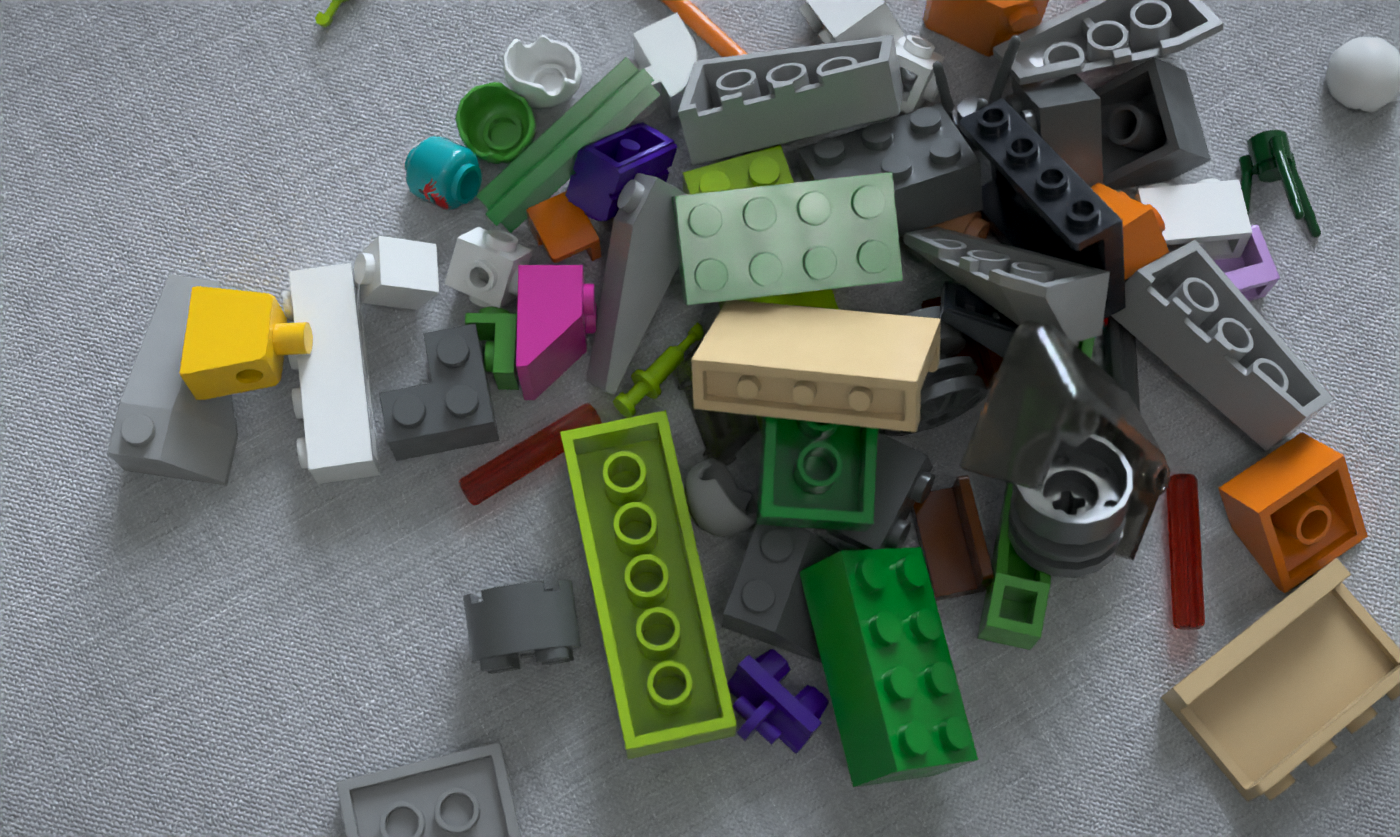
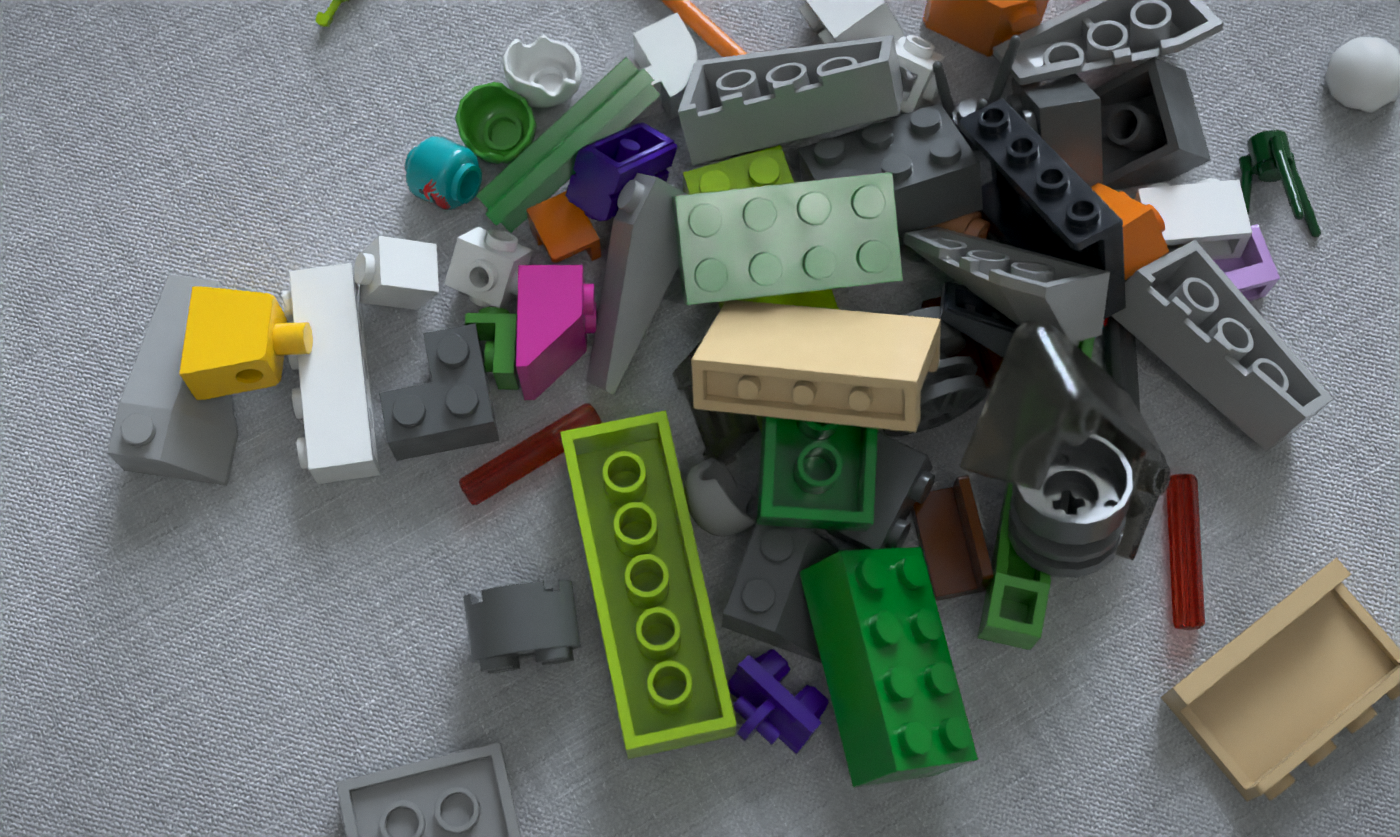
lime piece [612,322,704,418] -> none
orange slope [1218,432,1368,593] -> none

